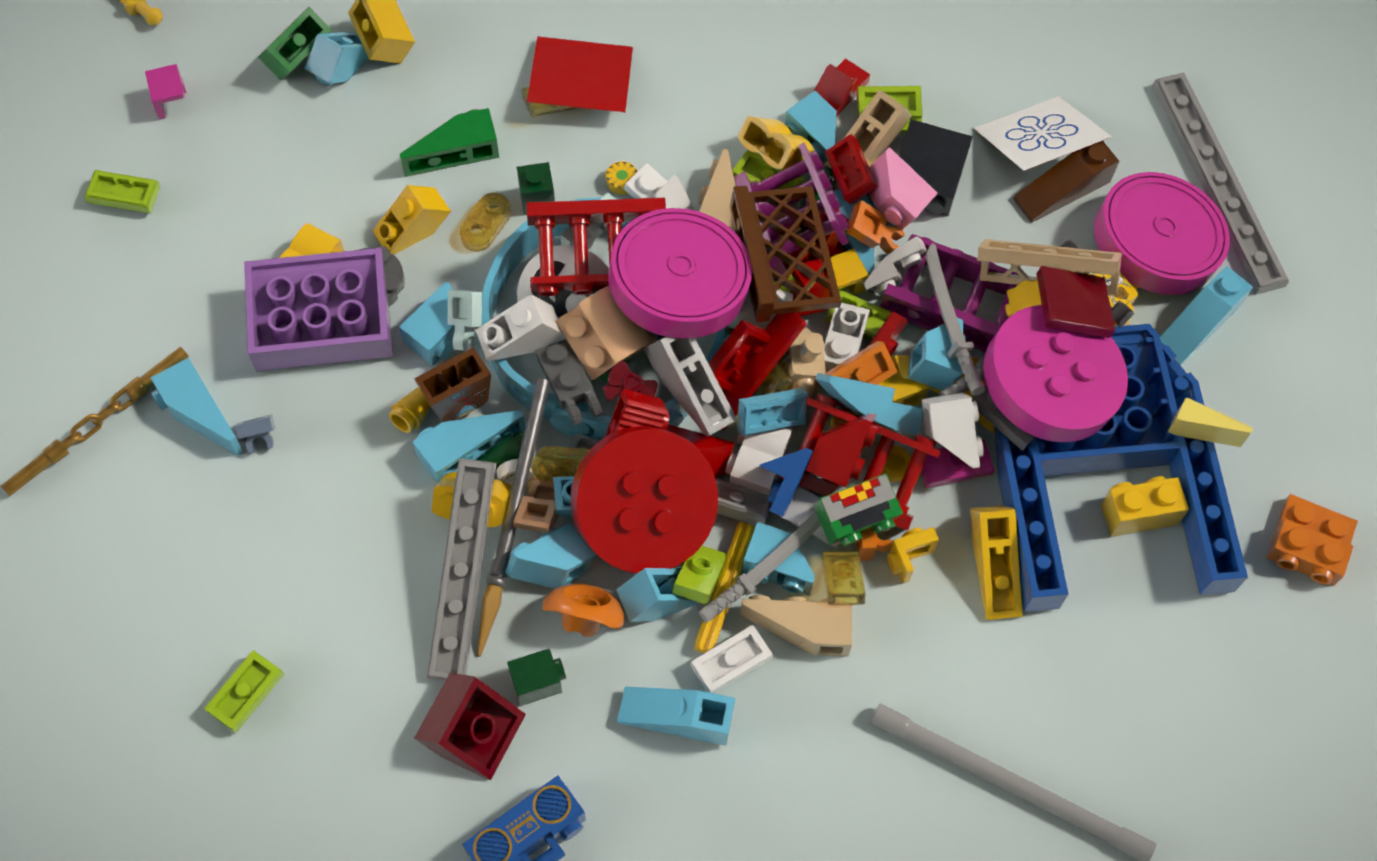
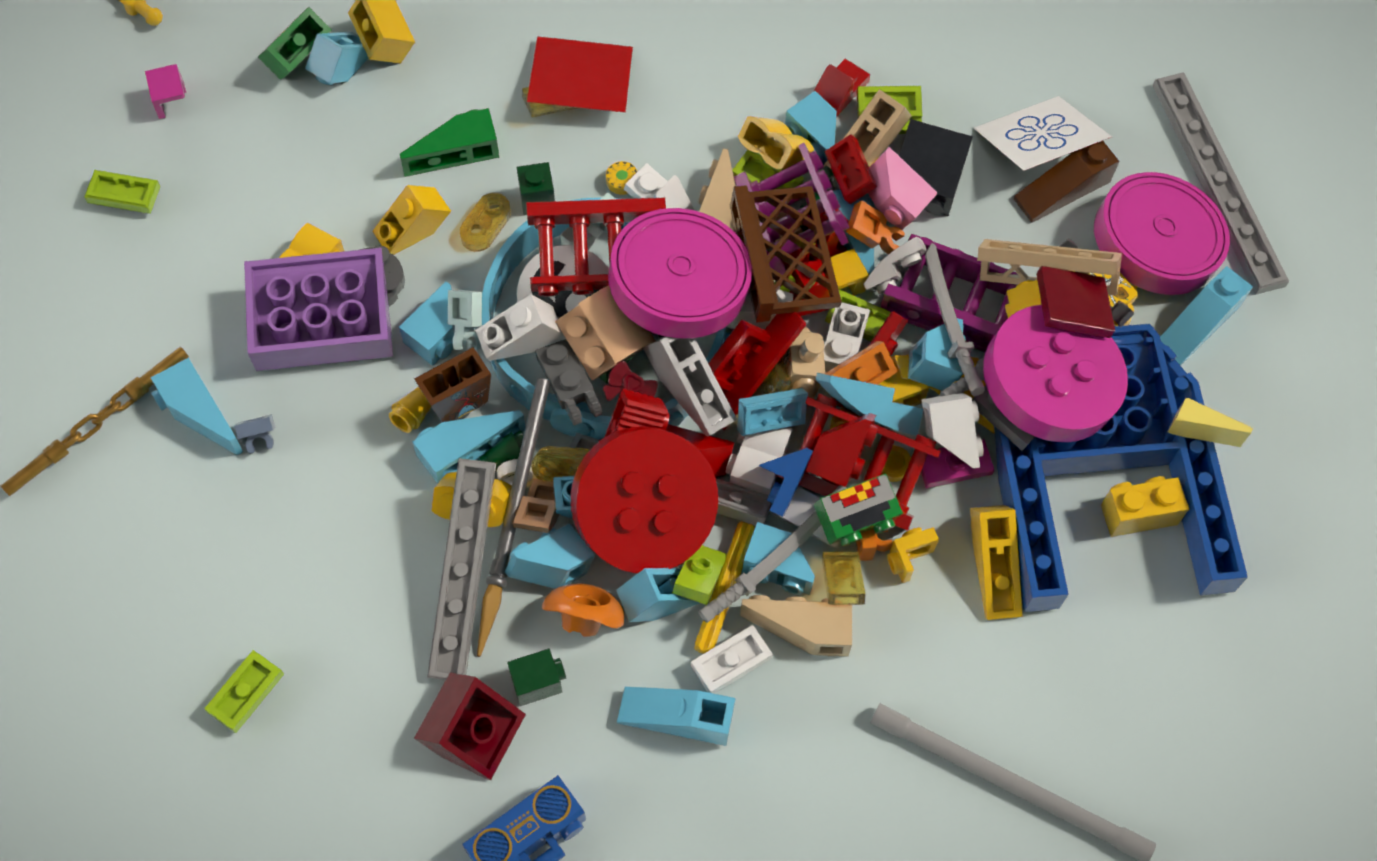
orange plate [1266,494,1358,586] -> none

